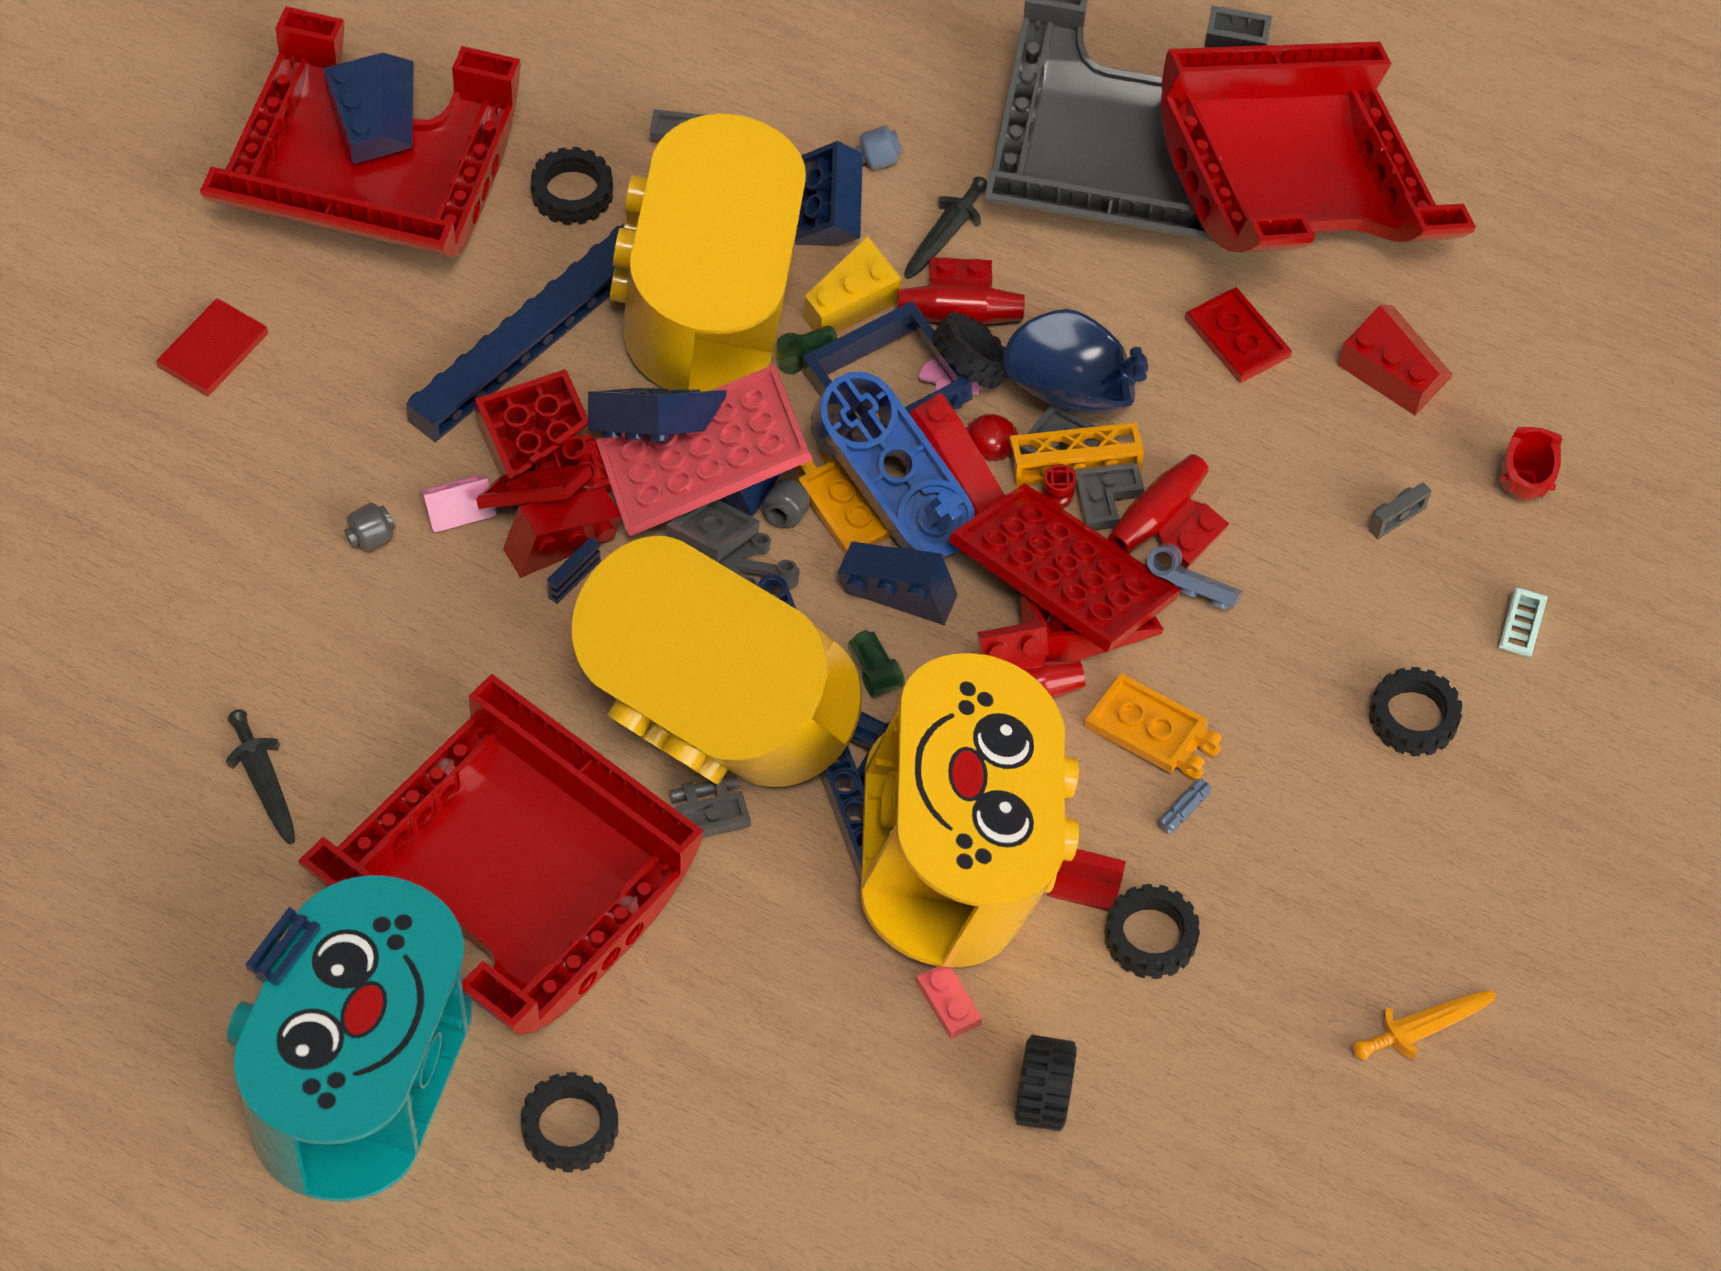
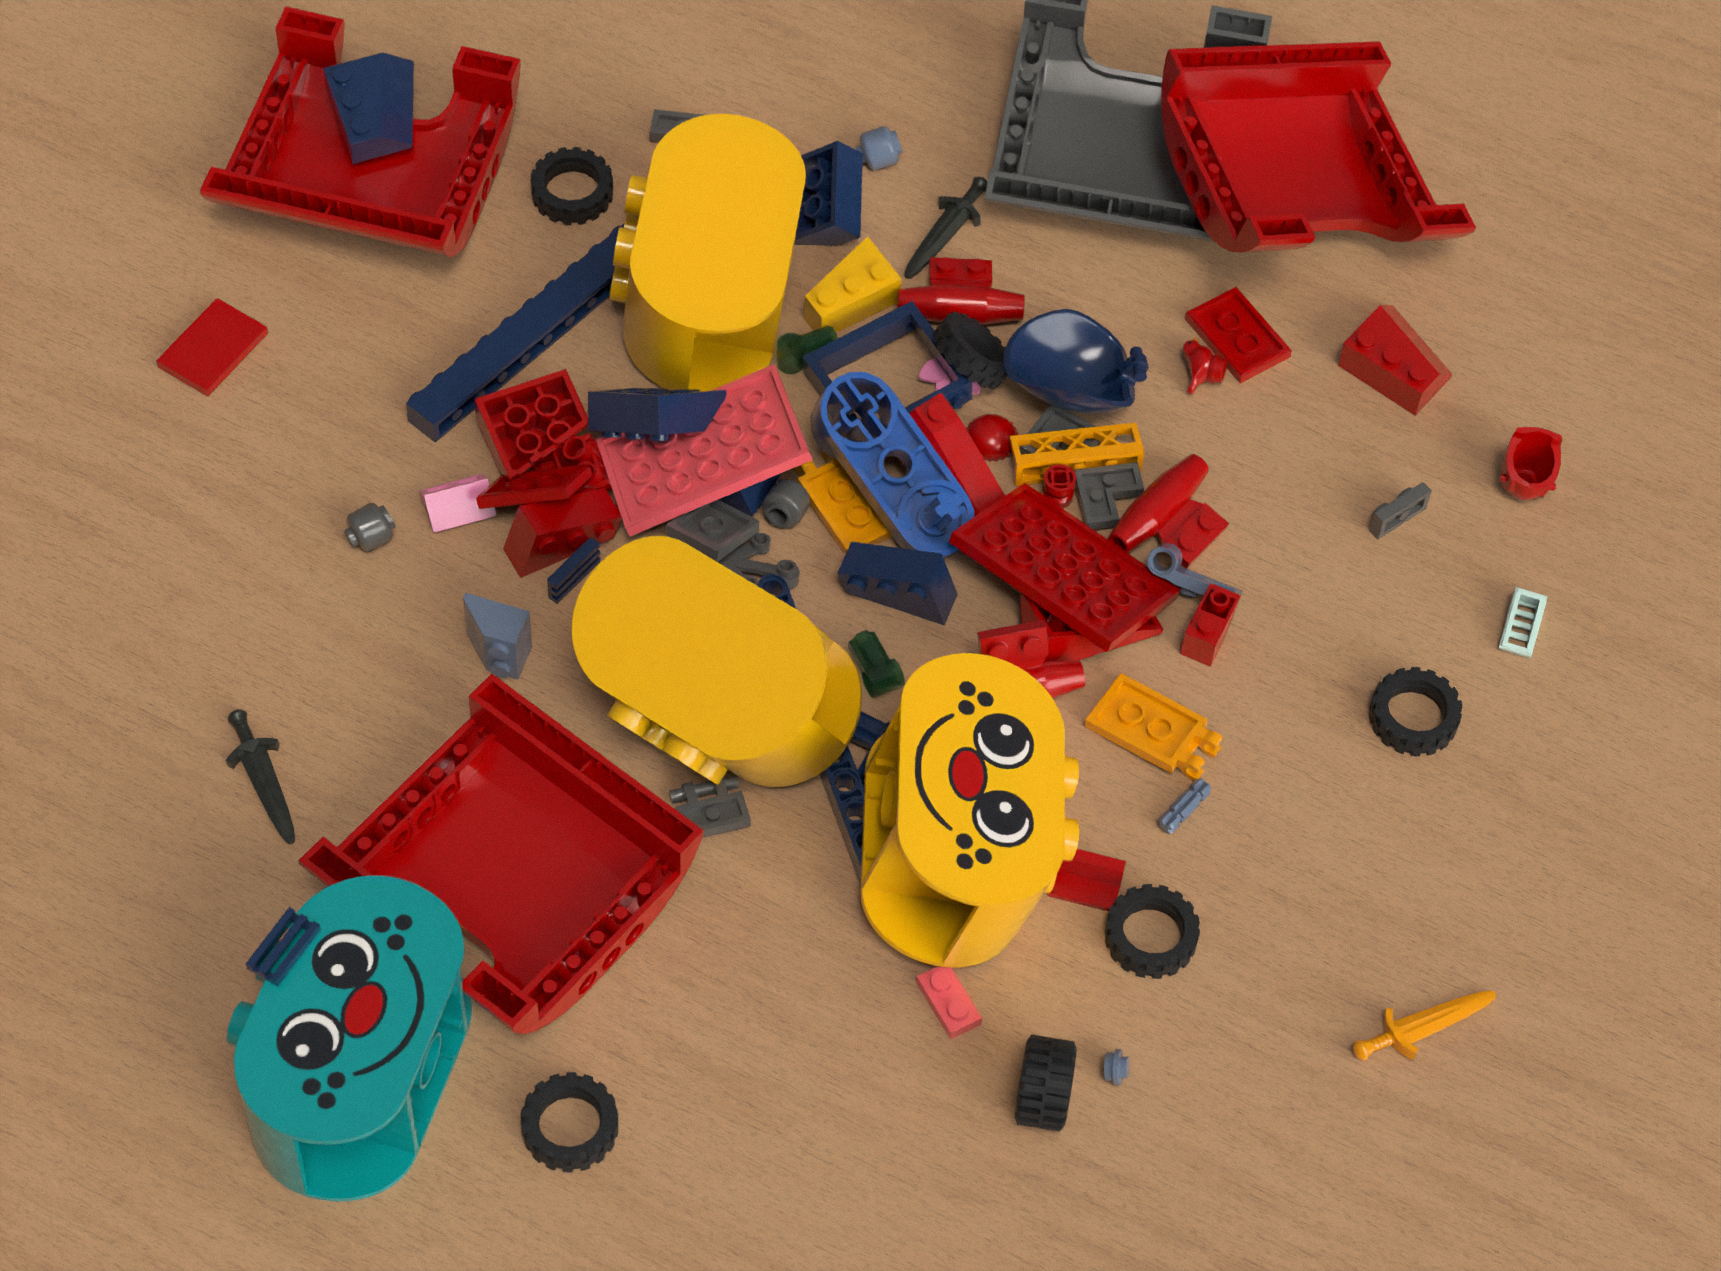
none -> sand blue slope [463,593,532,680]
none -> sand blue plate [1104,1049,1130,1085]
none -> red slope [1180,583,1241,667]
none -> red animal [1182,338,1228,395]

